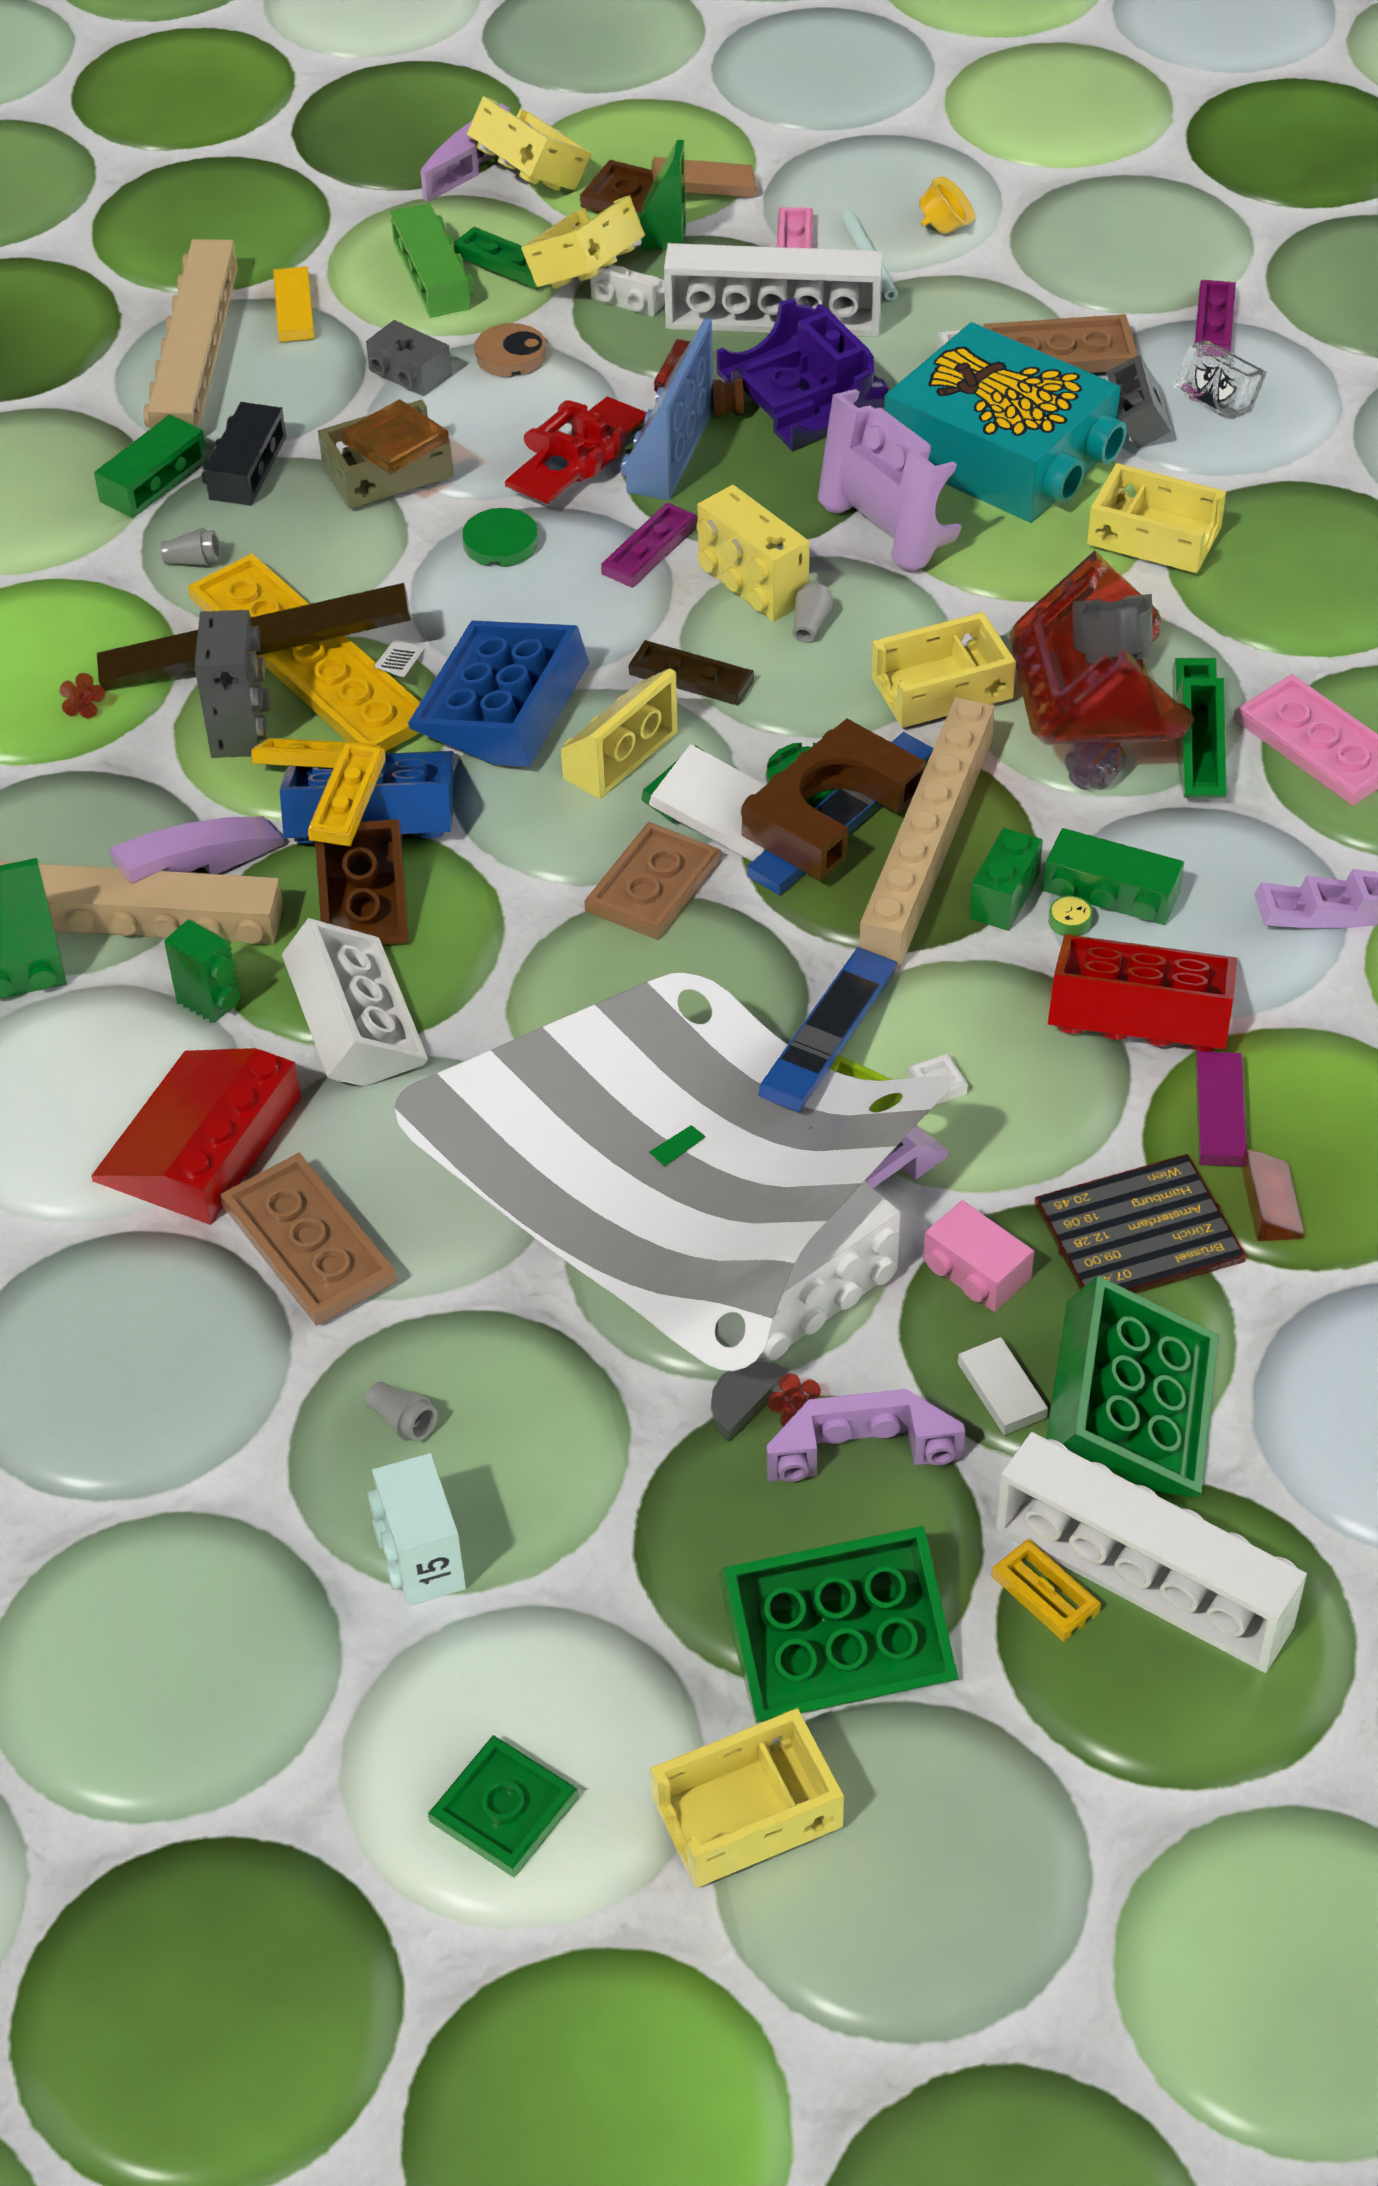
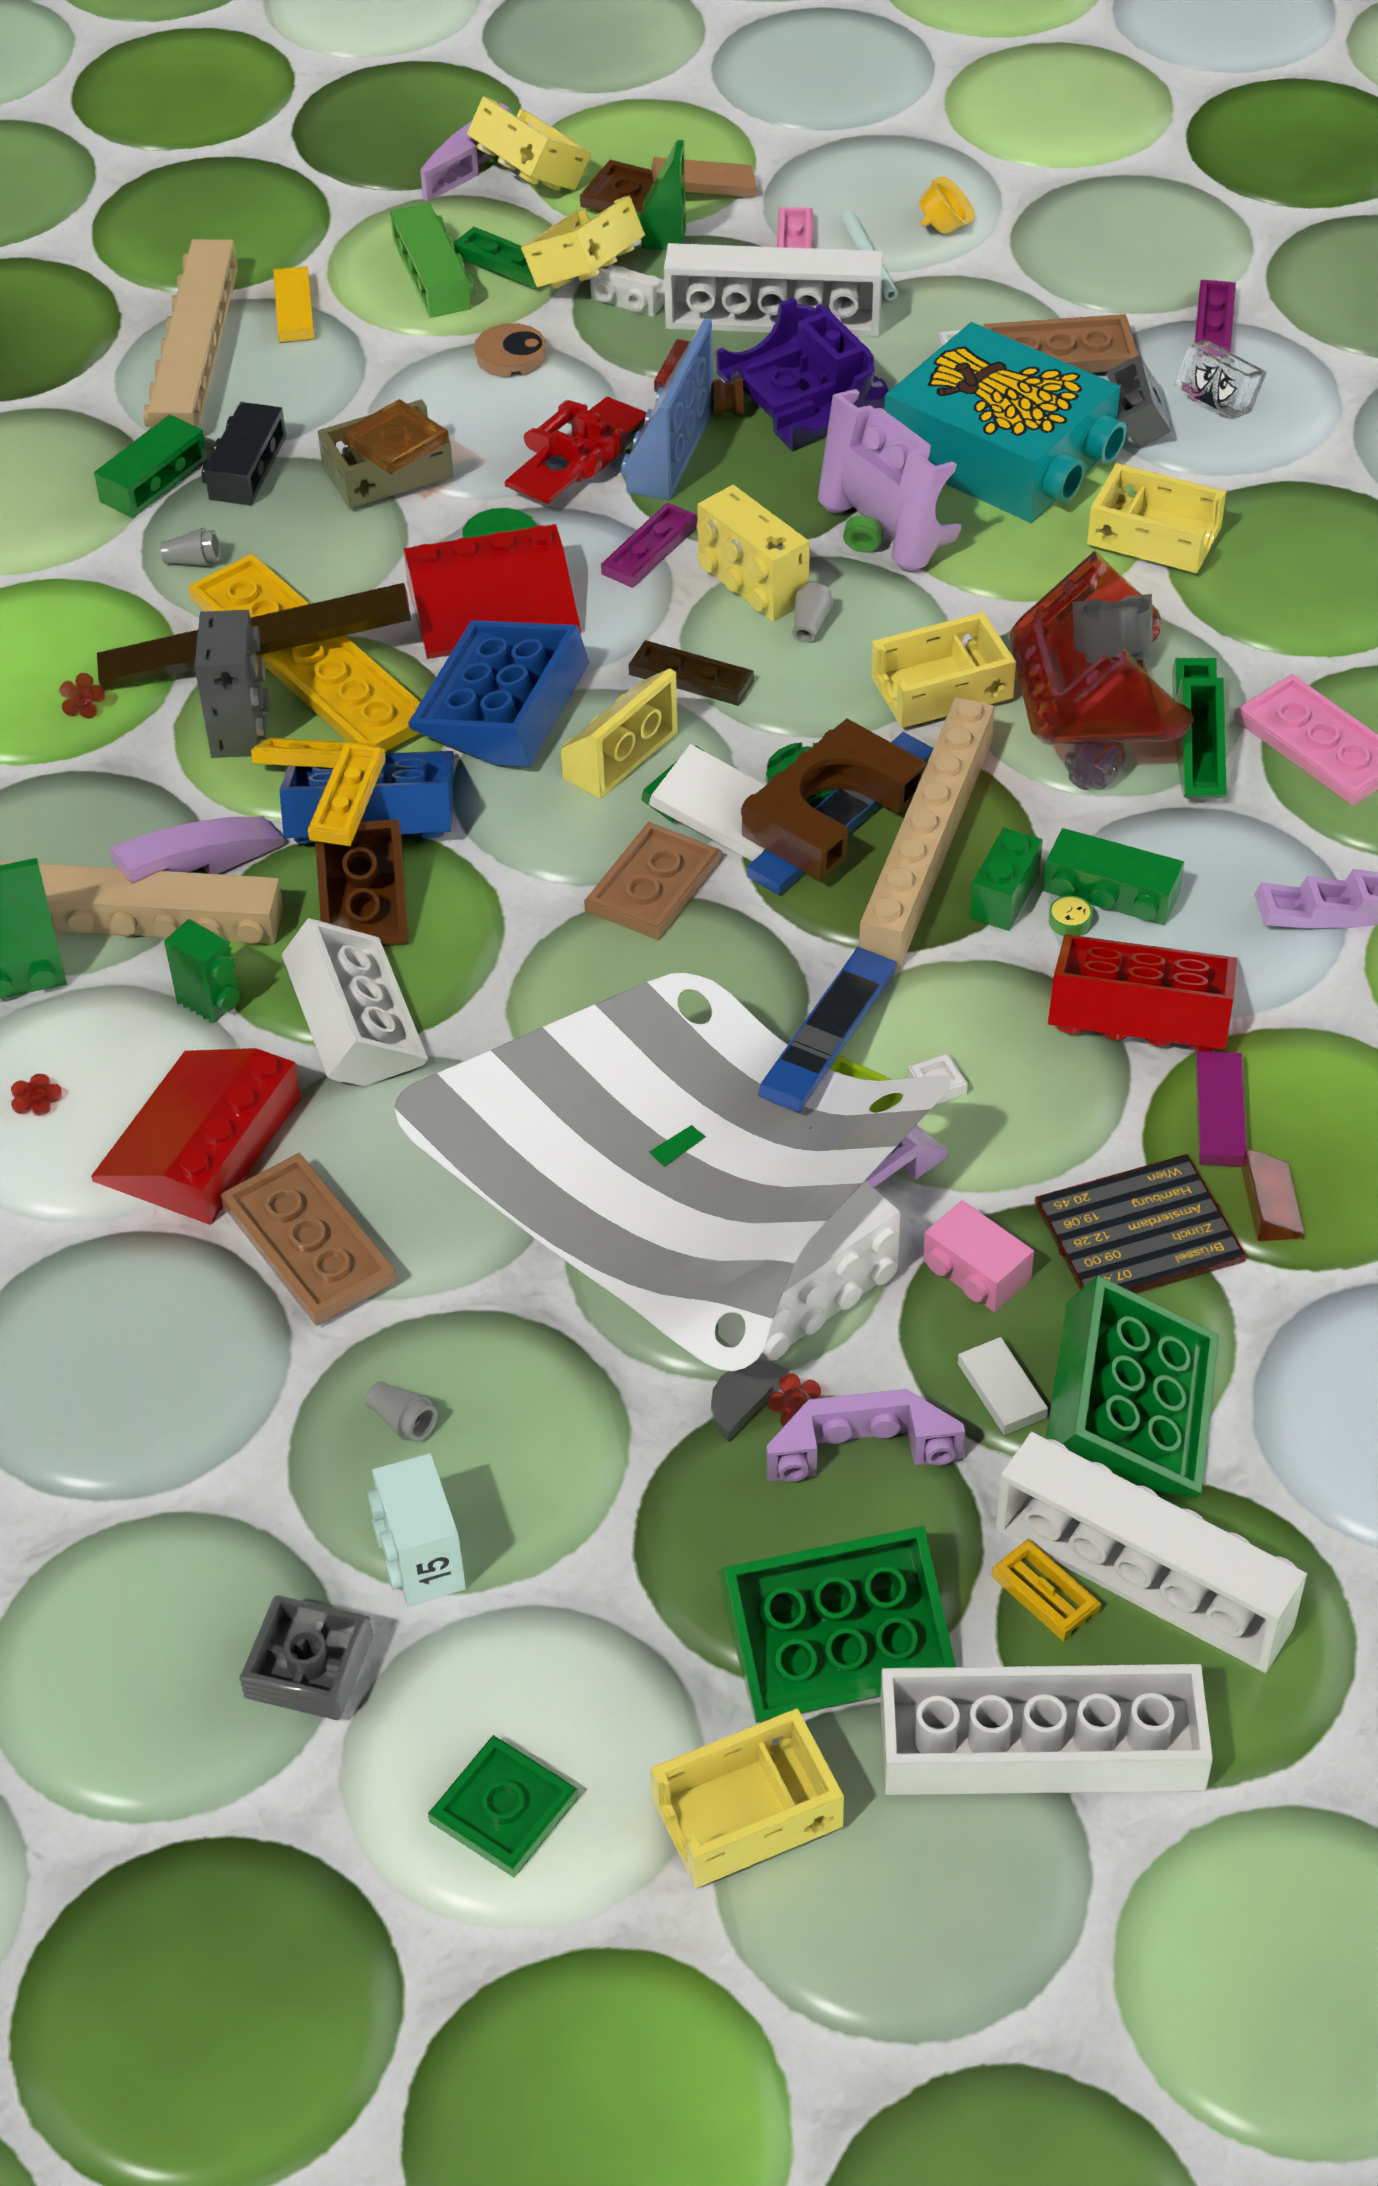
dark grey brick [366,320,452,396] -> none
white sticker [375,639,424,677] -> none
none -> clear red plant [11,1074,62,1116]
none -> dark grey brick [239,1595,373,1720]
none -> red slope [404,524,581,659]
none -> bright green tile [843,515,883,552]
none -> white brick [880,1664,1213,1795]

